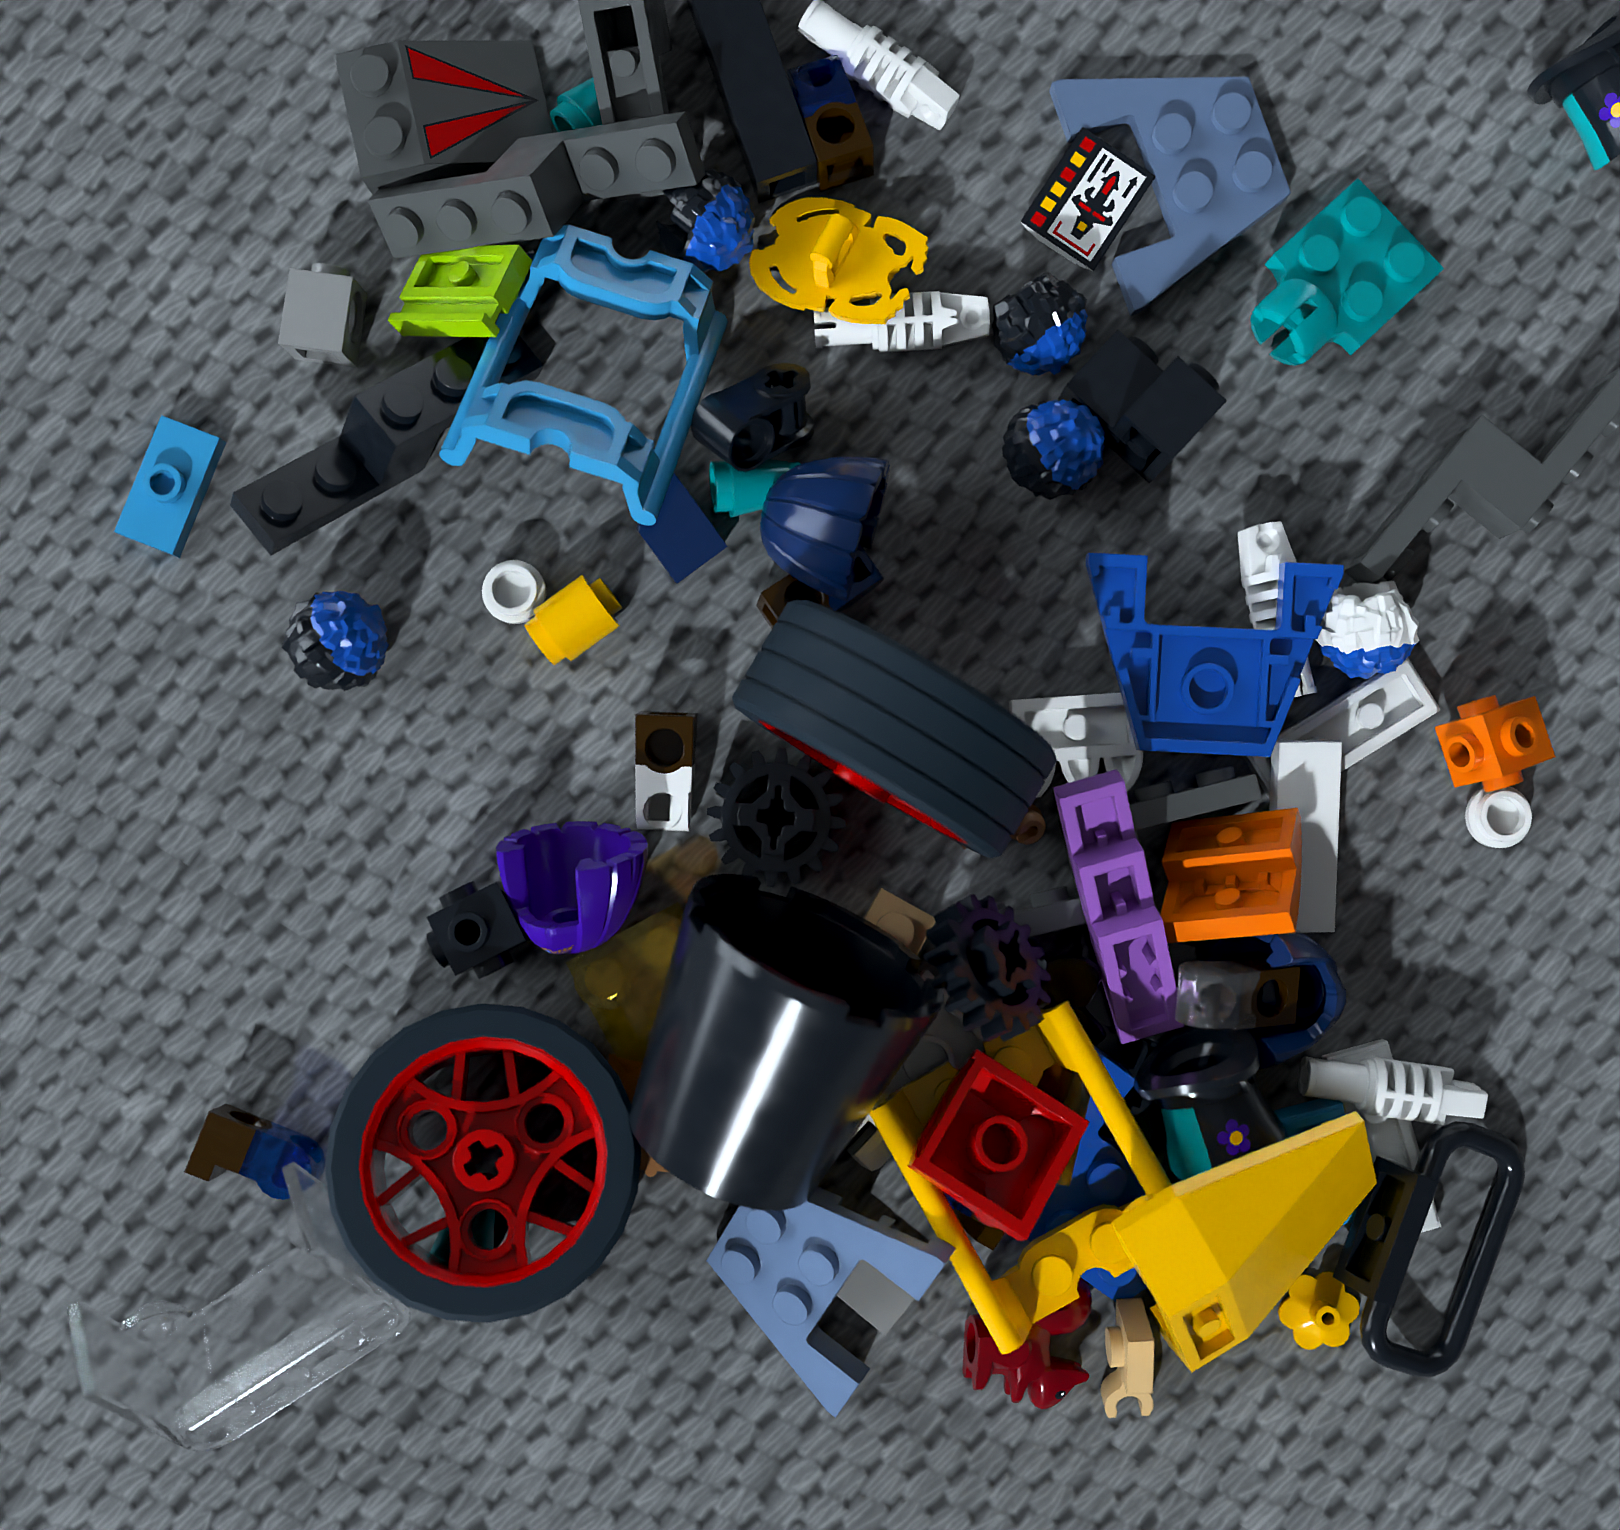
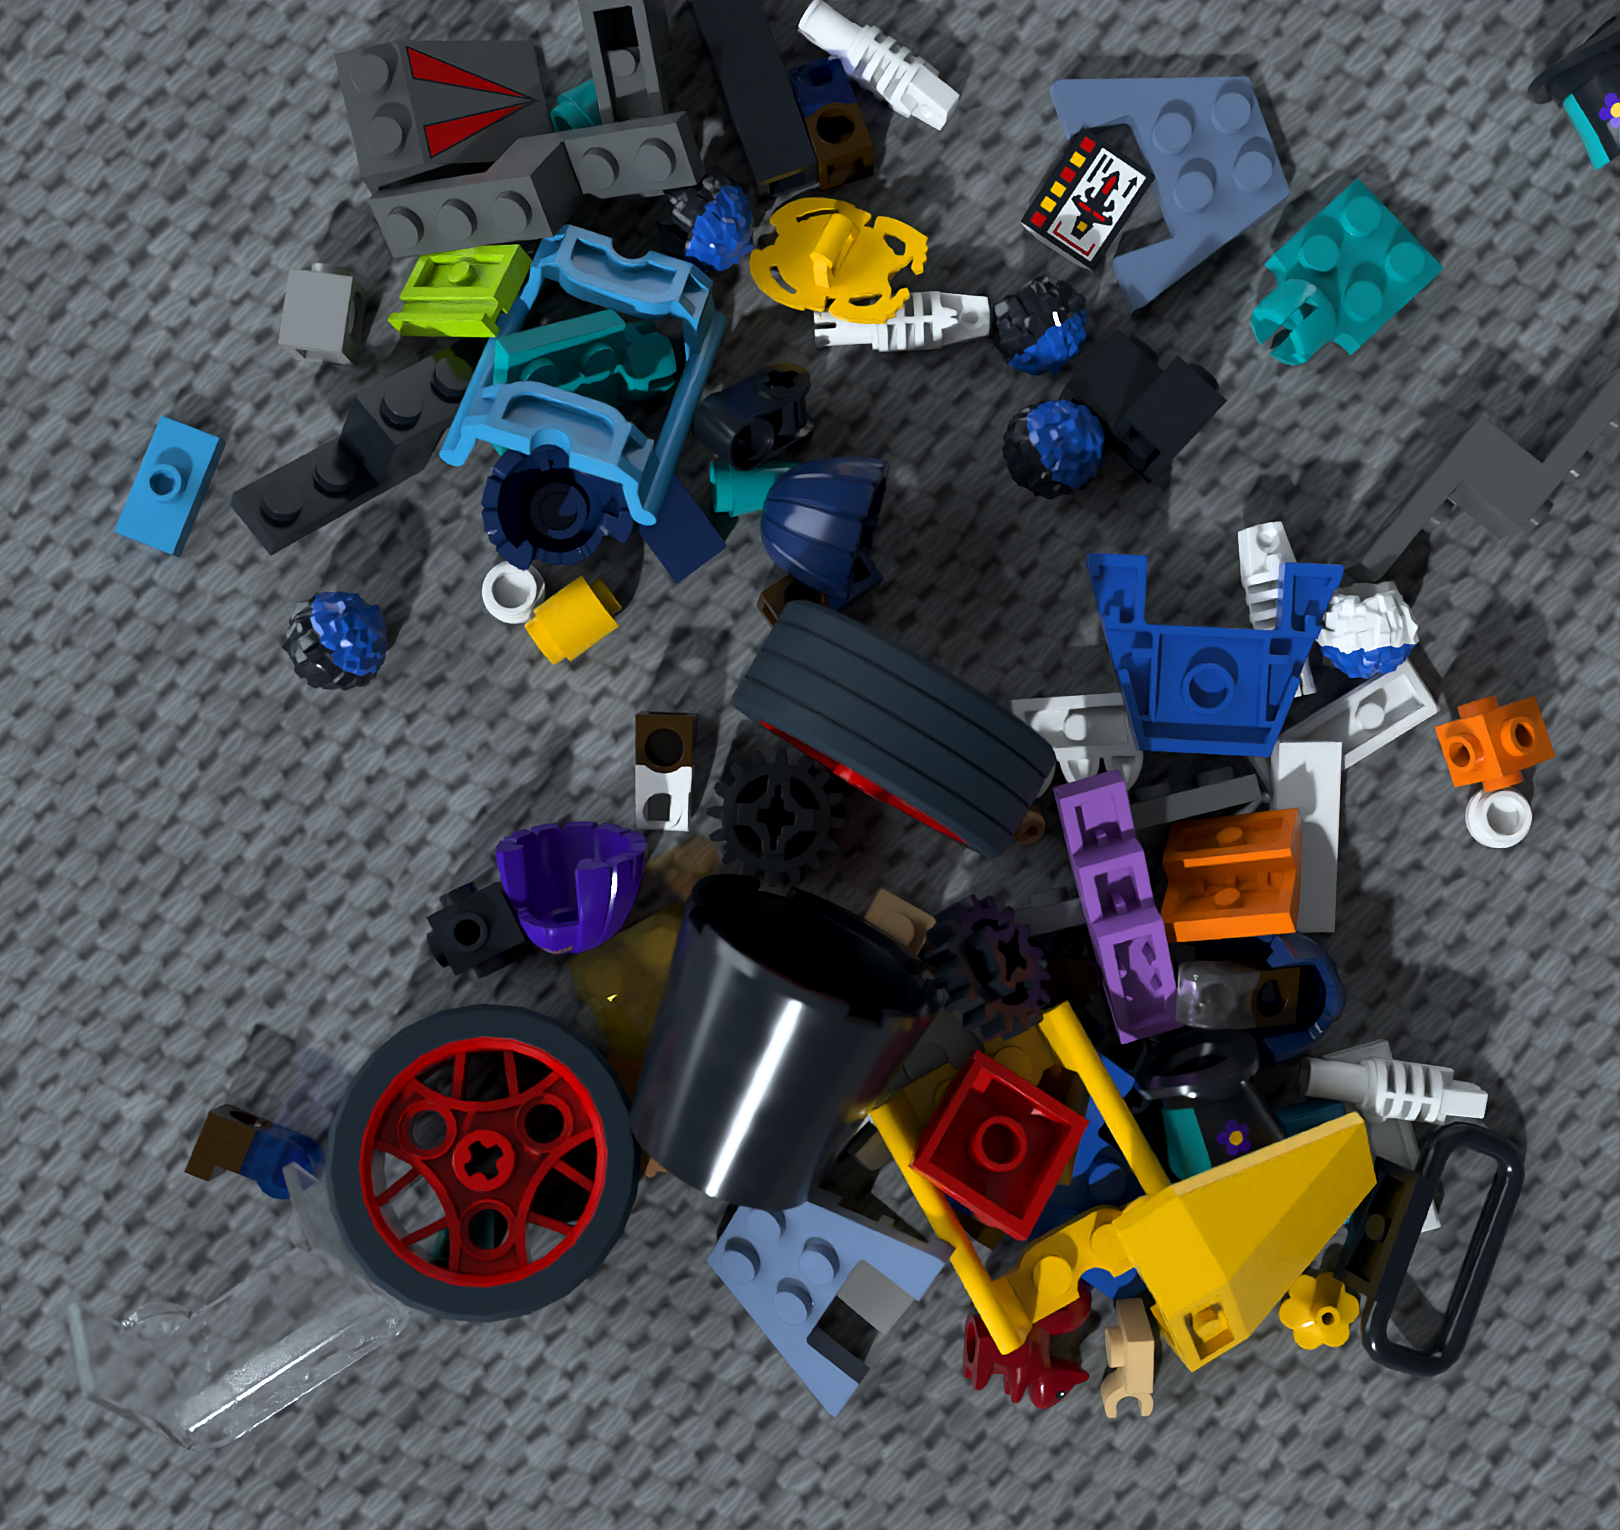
none -> dark blue hair [481,444,634,571]
none -> teal plate [491,308,676,456]

